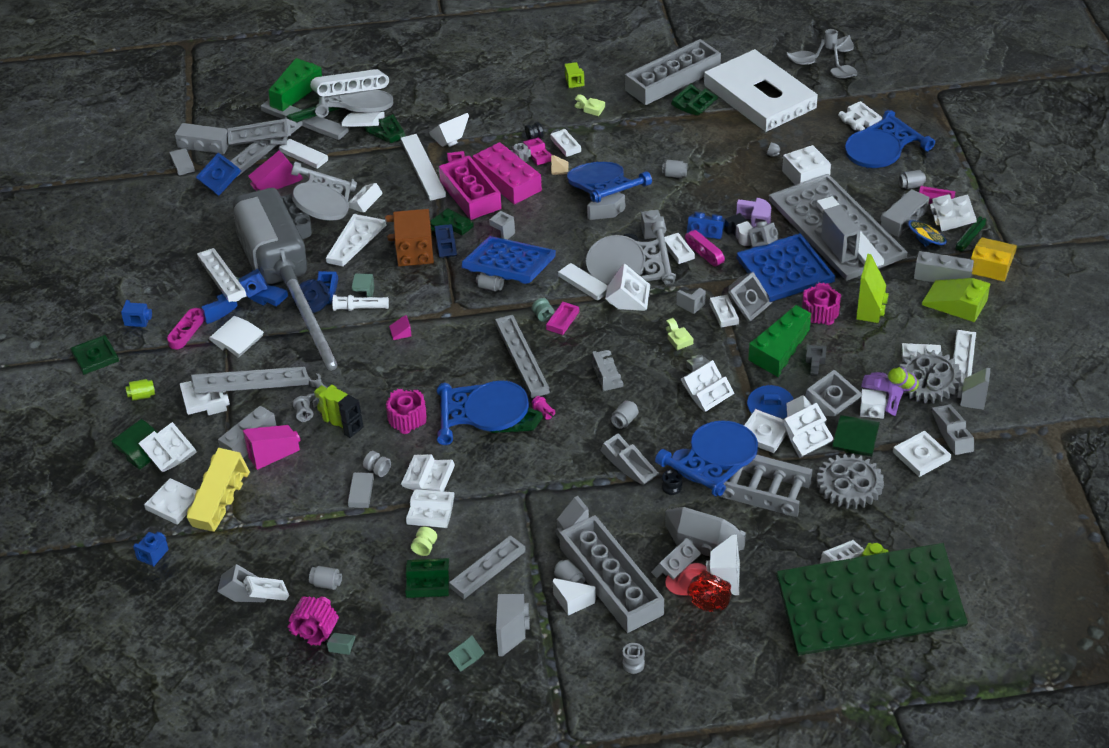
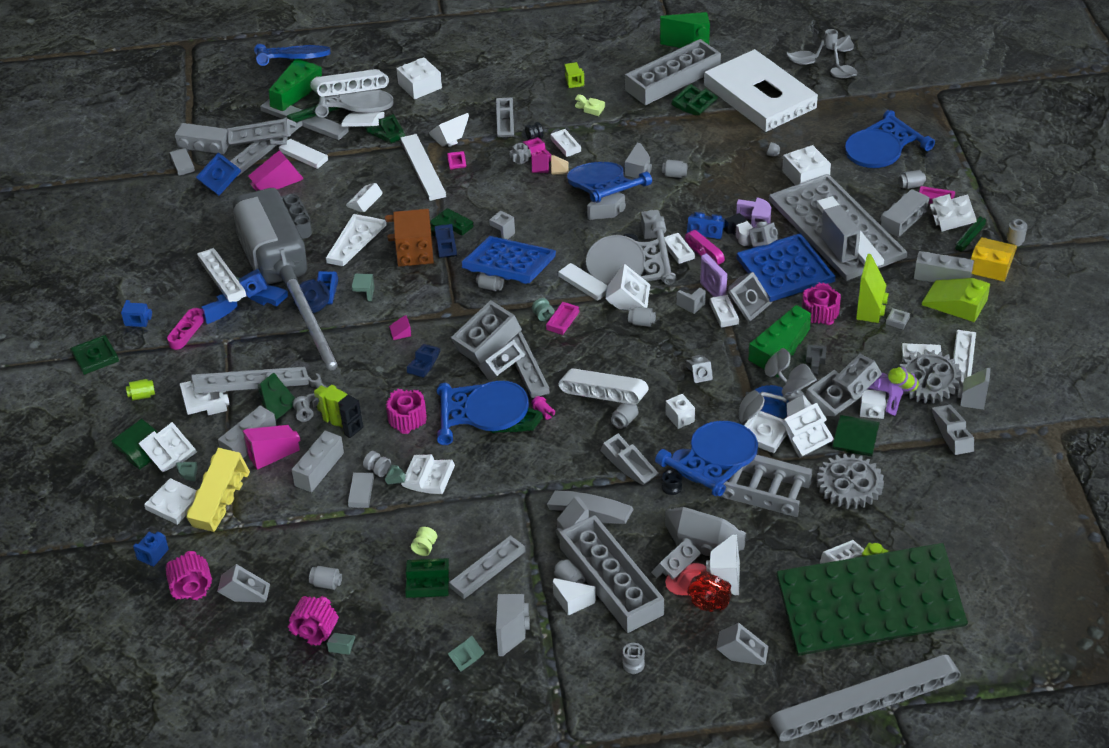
white slope [209,316,264,358] -> none
white tile [243,576,289,601] -> none
light grey piece [291,161,357,220] -> none
white pin [333,295,389,311] -> none
white slope [406,489,454,528] -> none
dark pink brick [439,156,501,220] -> none
dark pink brick [473,142,542,204] -> none
light grey hinge [592,350,623,391] -> none
yellowish green plate [666,318,694,350] -> none
white slope [681,360,734,412] -> none
white plate [838,101,882,131] -> none
white plate [893,431,951,477] -> none
shield [908,220,947,246] -> none
none -> dark pink brick [166,551,212,600]
none -> sand green tile [177,462,198,481]
none -> blue piece [254,44,331,66]
none -> dark green wing [258,373,295,421]
none -> light grey brick [292,431,344,493]
none -> sand green tile [385,465,406,484]
none -> white brick [397,57,442,99]
none -> dark blue slope [407,344,440,377]
none -> light grey brick [451,300,522,365]
none -> light grey slope [478,340,525,381]
none -> light grey slope [496,97,514,137]
none -> dark pink slope [532,154,549,173]
none -> light grey slope [547,490,633,524]
none -> white beam [559,369,648,405]
none -> light grey slope [625,142,652,178]
none -> light grey brick [628,307,656,327]
none -> green slope [660,12,710,48]
none -> white brick [666,394,695,429]
none -> lavender tile [700,253,727,297]
none -> light grey slope [716,623,768,665]
none -> light grey plant [739,348,817,425]
none -> light grey beam [769,655,961,742]
none -> light grey bracket [833,354,882,400]
none -> light grey tile [886,308,910,330]
none -> light grey brick [1007,219,1027,246]

